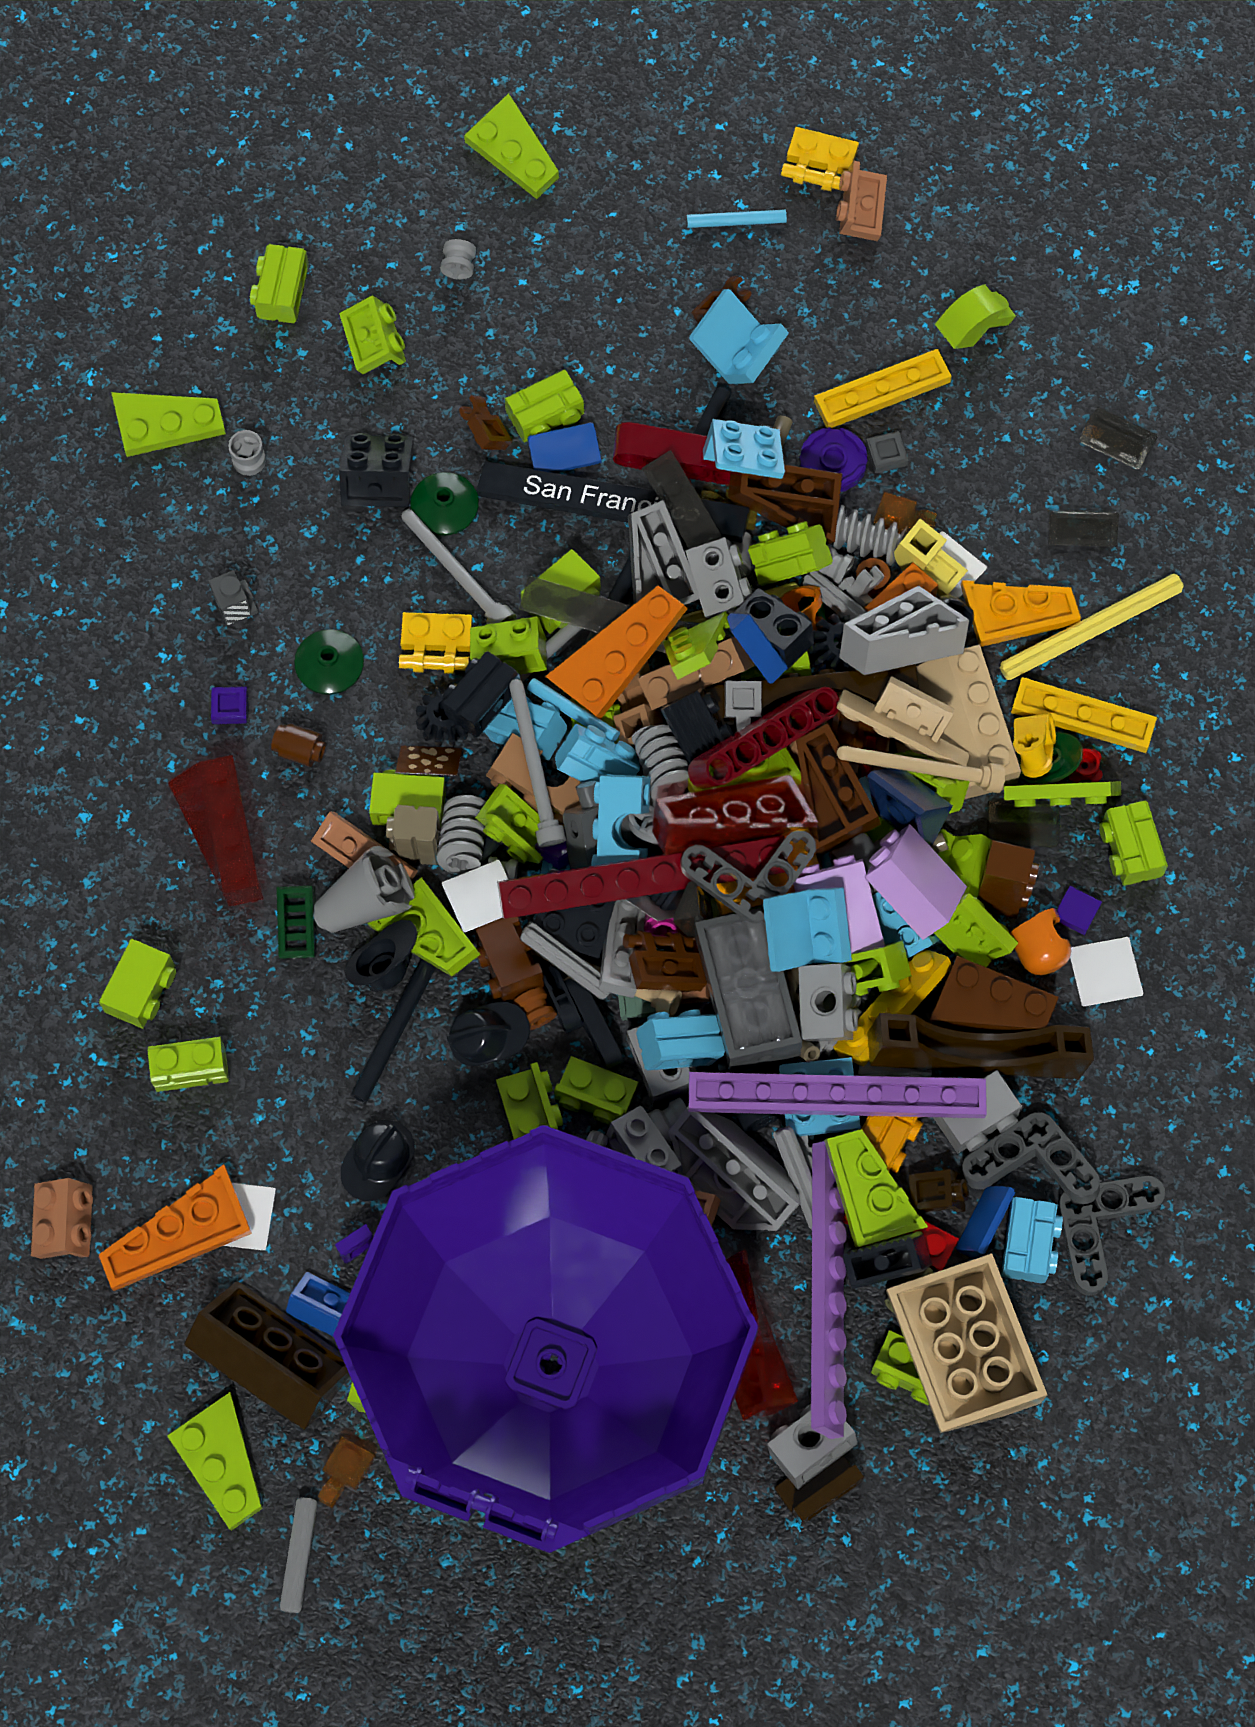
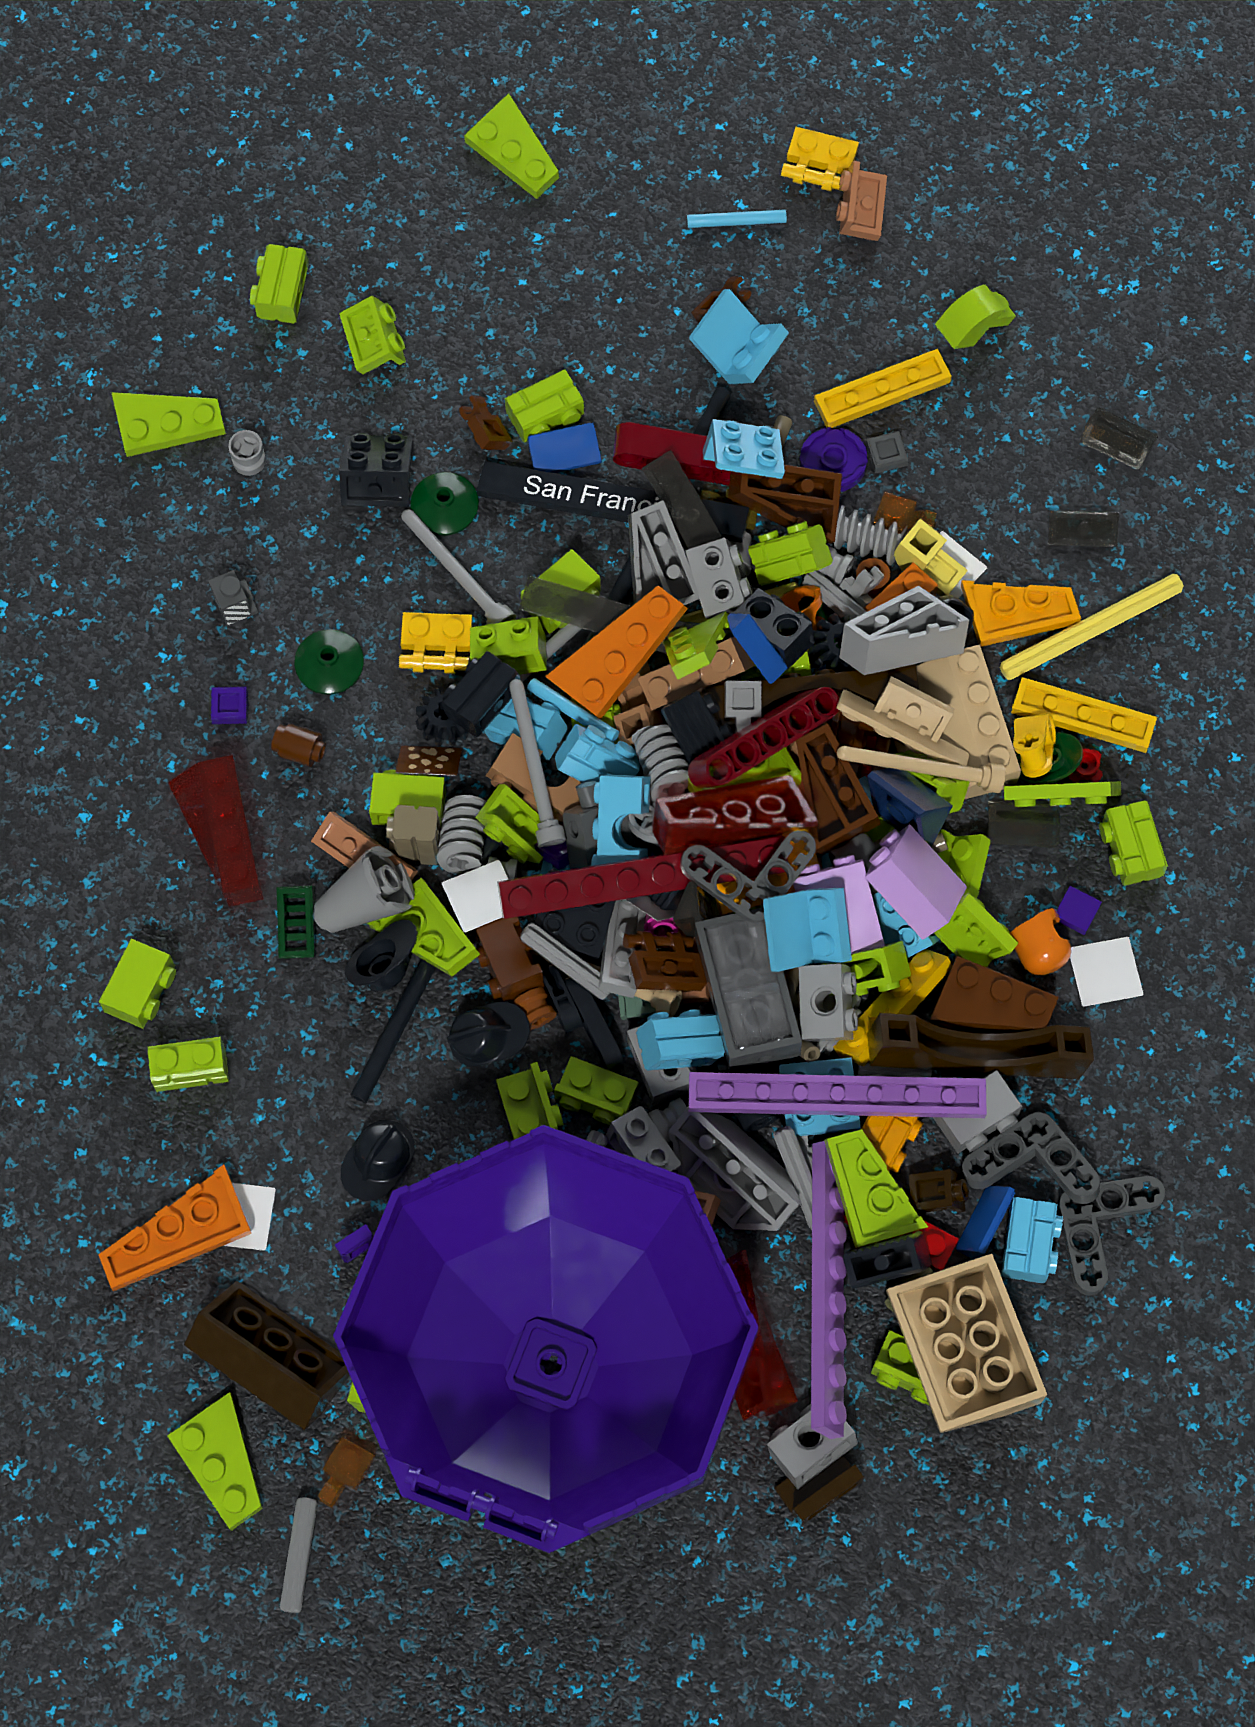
nougat bracket [31,1178,93,1259] -> none
blue slope [286,1272,350,1336] -> none
light grey wheel [440,239,476,280] -> none
reddish brown wedge [977,840,1040,919] -> none

